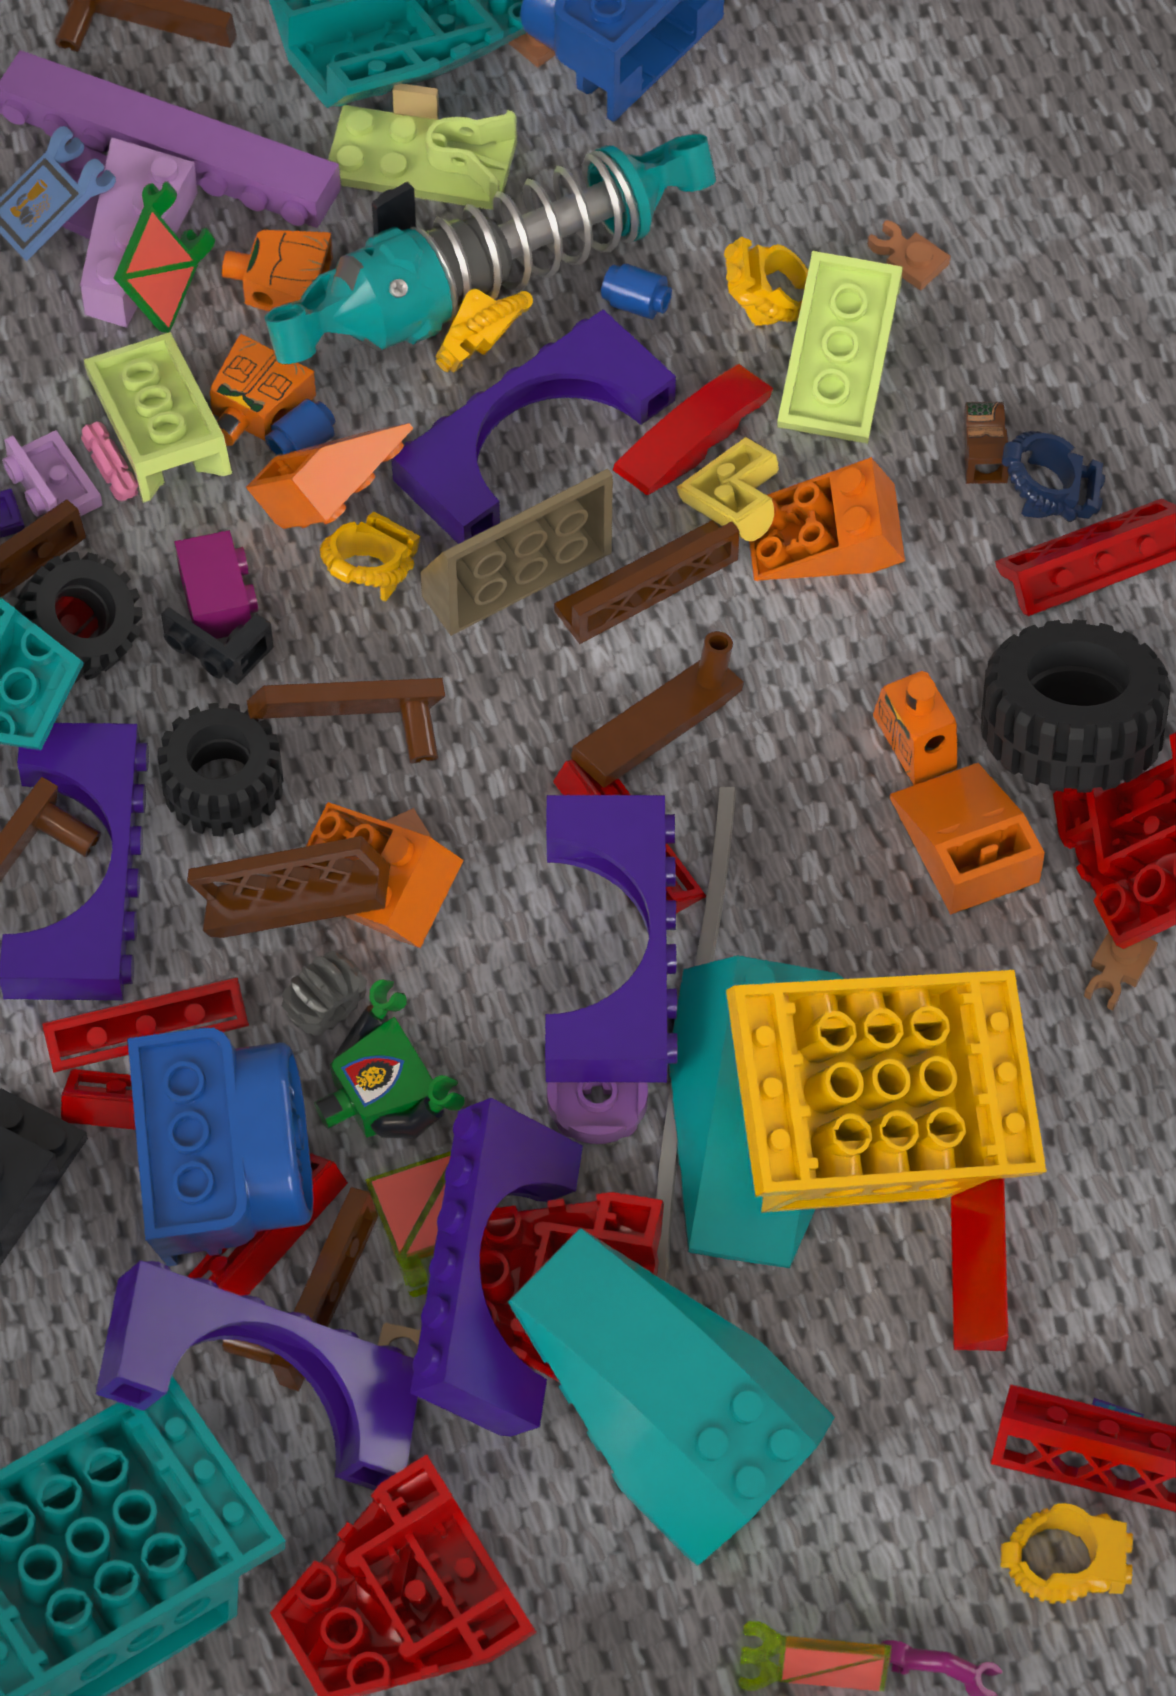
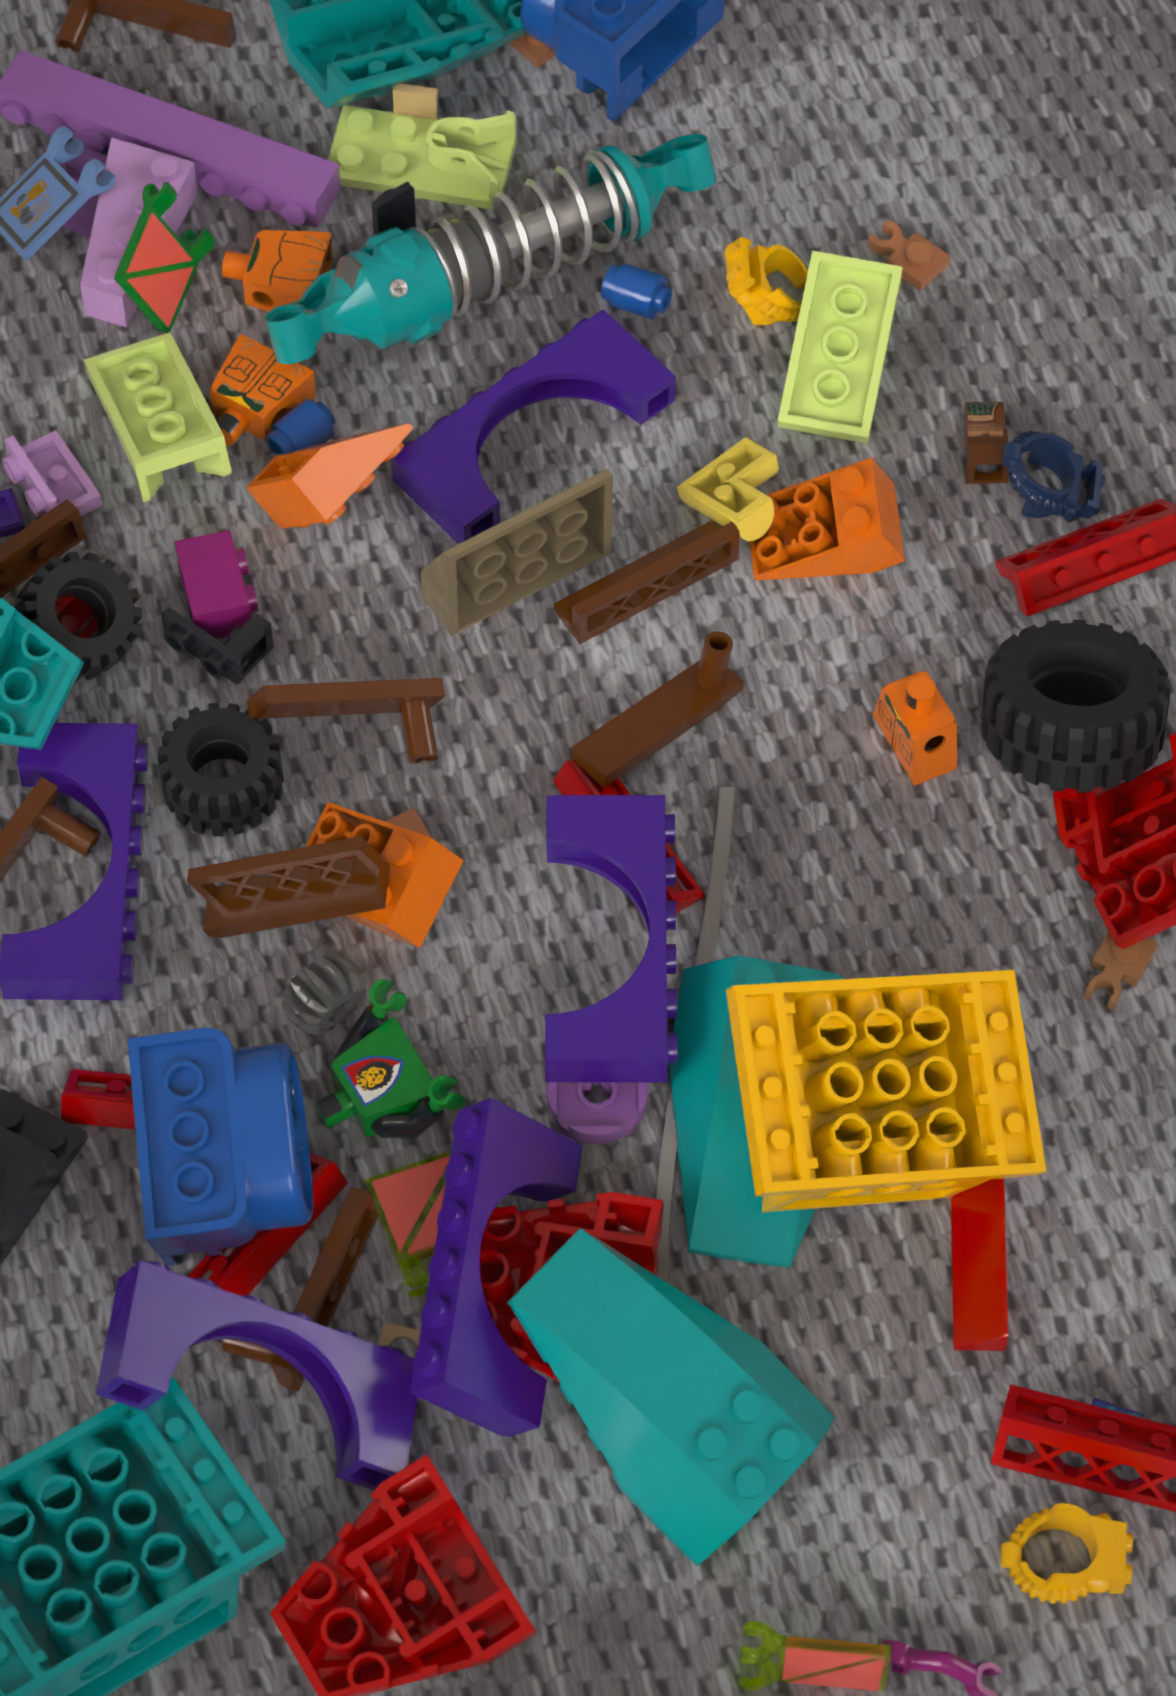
red slope [41,977,249,1073] -> none
bright pink axle [81,421,138,501] -> none
yellow piece [320,511,421,601] -> none
yellow piece [435,289,533,373] -> none
red slope [612,364,773,496] -> none
orange slope [890,763,1045,915] -> none

